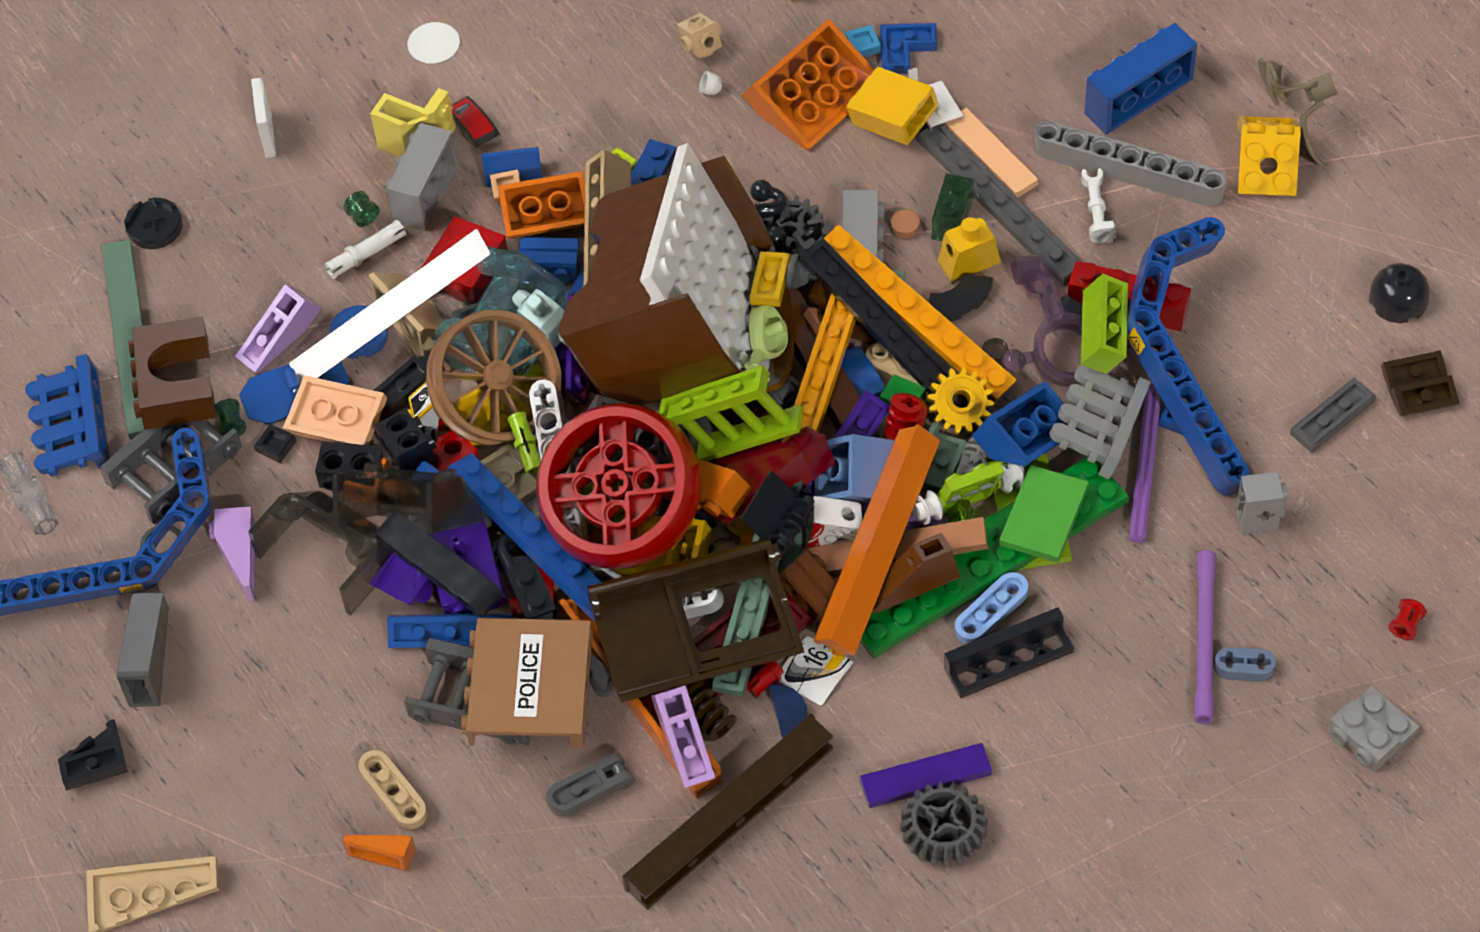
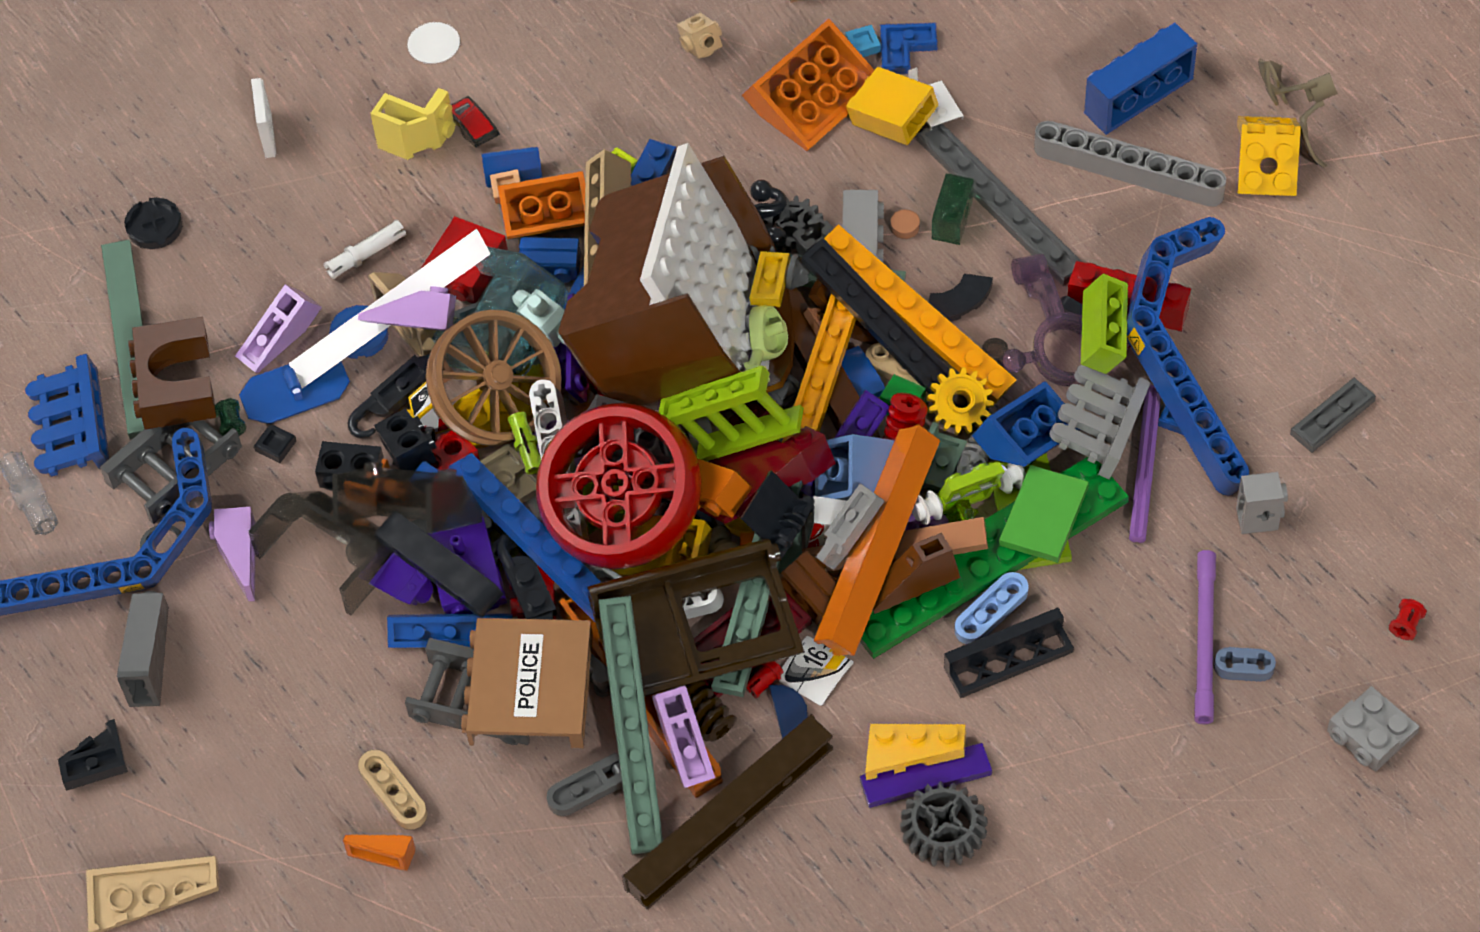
light nougat plate [283,375,387,445] -> none
clear green wheel [343,191,380,227] -> none
light grey brick [385,123,458,232] -> none
white hinge [699,71,722,95] -> none
yellow torso [938,217,1001,283] -> none
light nougat tile [944,108,1038,198] -> none
white piece [1081,168,1117,244] -> none
black cylinder [1369,263,1430,324] -> none
dark brown slope [1381,350,1460,417] -> none
none -> lavender slope [358,286,456,331]
none -> sand green tile [598,596,663,855]
none -> light grey hinge [816,484,884,569]
none -> yellow wing [865,724,966,780]

